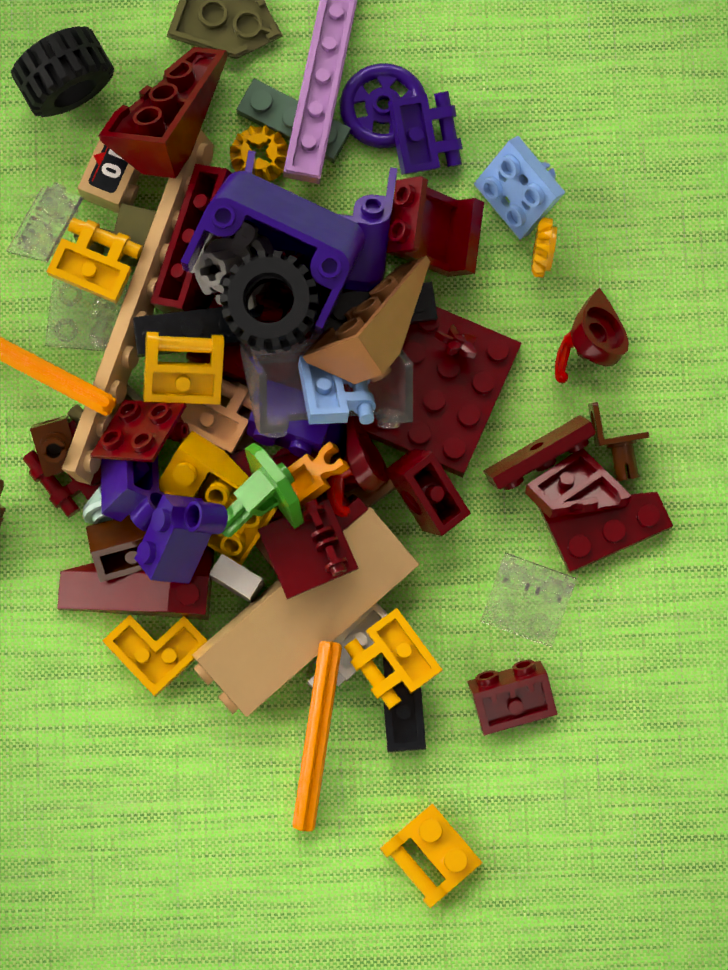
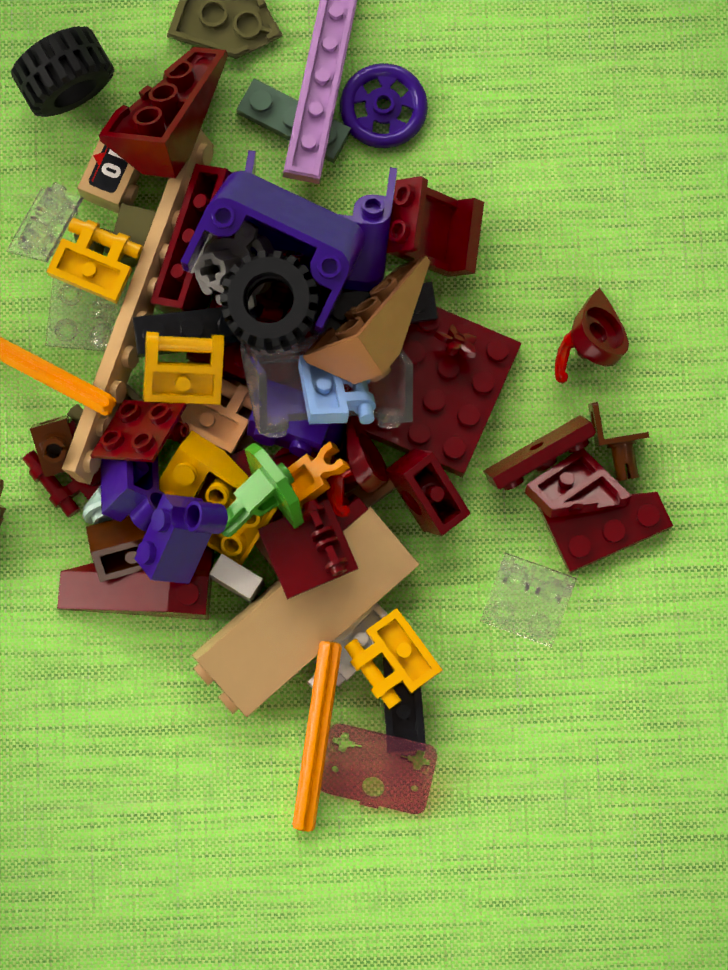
yellow plate [102,615,208,697] -> none
yellow gear [230,125,288,182] -> none
yellow plate [380,803,483,908] -> none
dark purple plate [388,91,463,175] -> none
dark red bracket [468,660,558,736] -> none
light blue plate [474,136,566,240] -> none
yellow gear [531,217,557,278] -> none
none -> axle [321,724,437,814]

